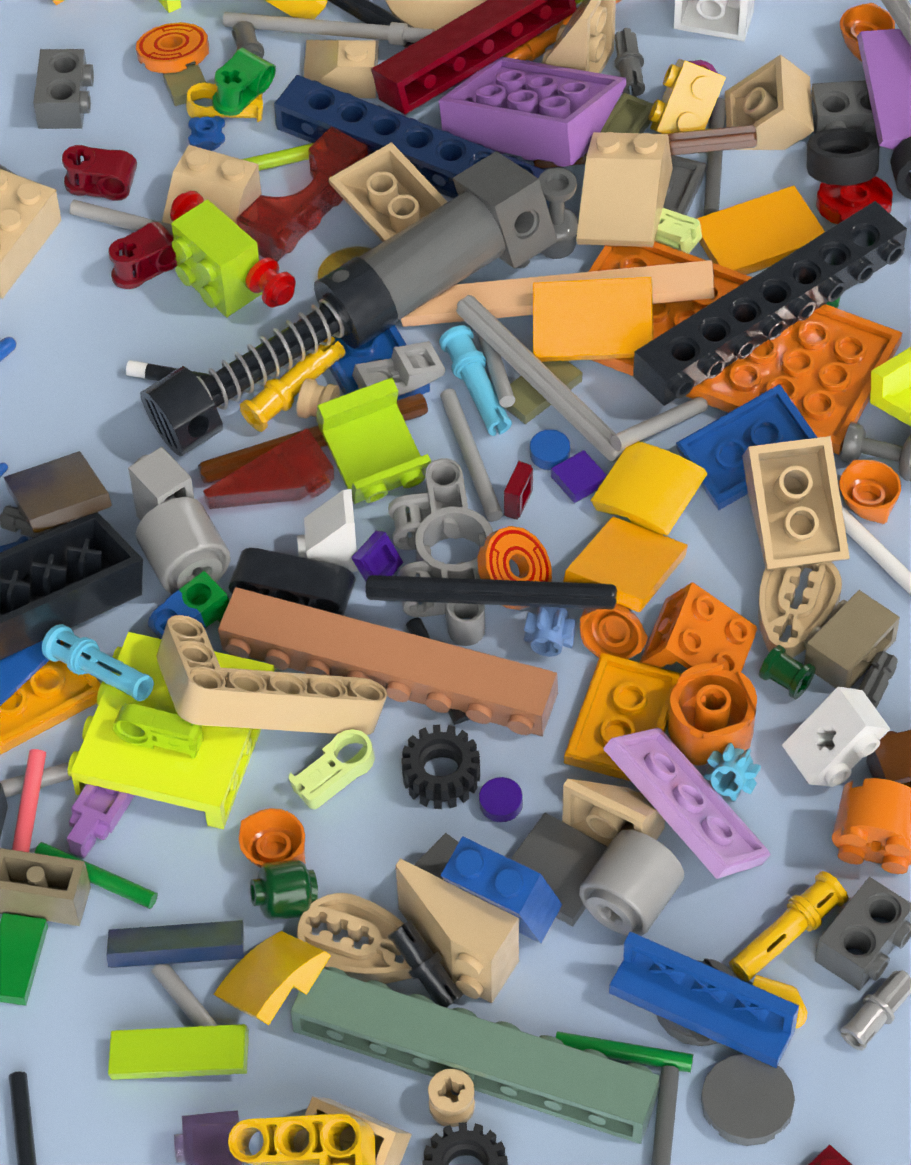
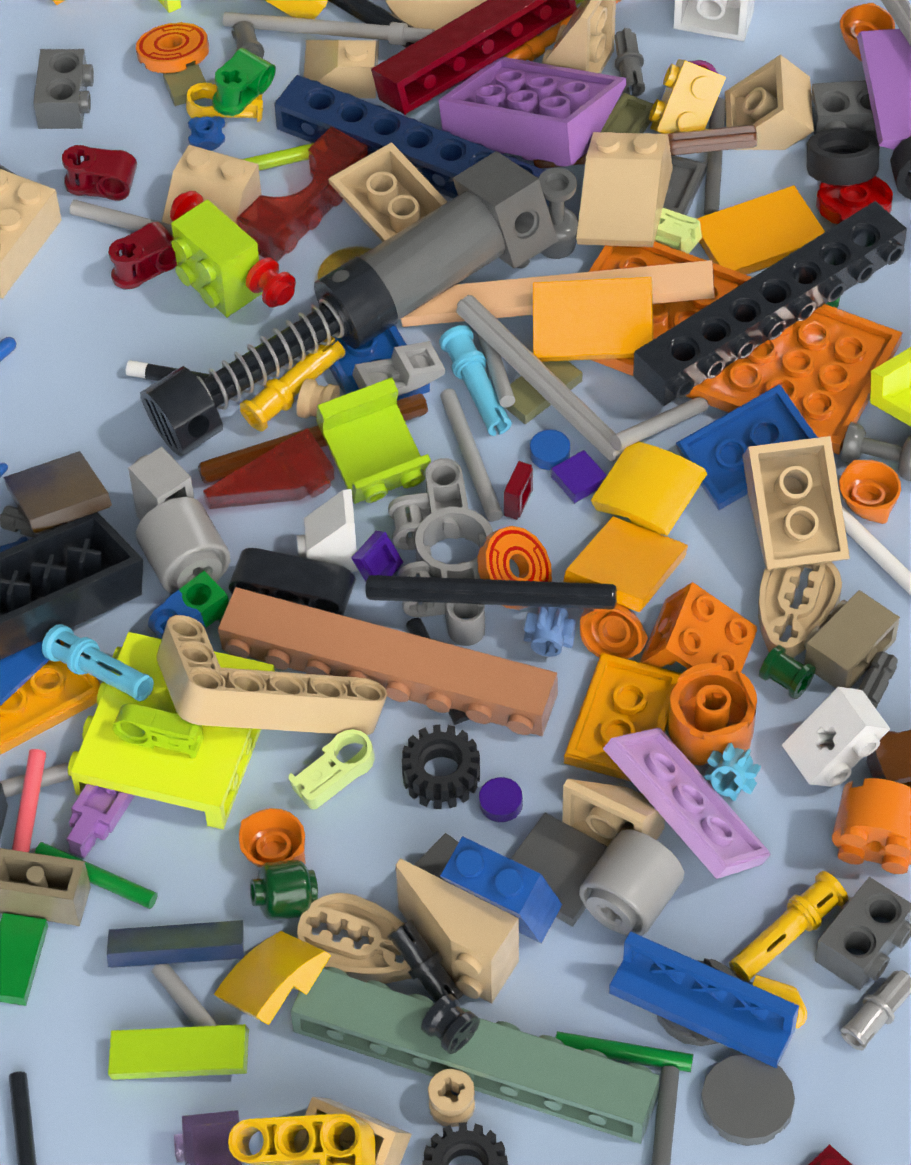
none -> black wheel [421,994,480,1054]

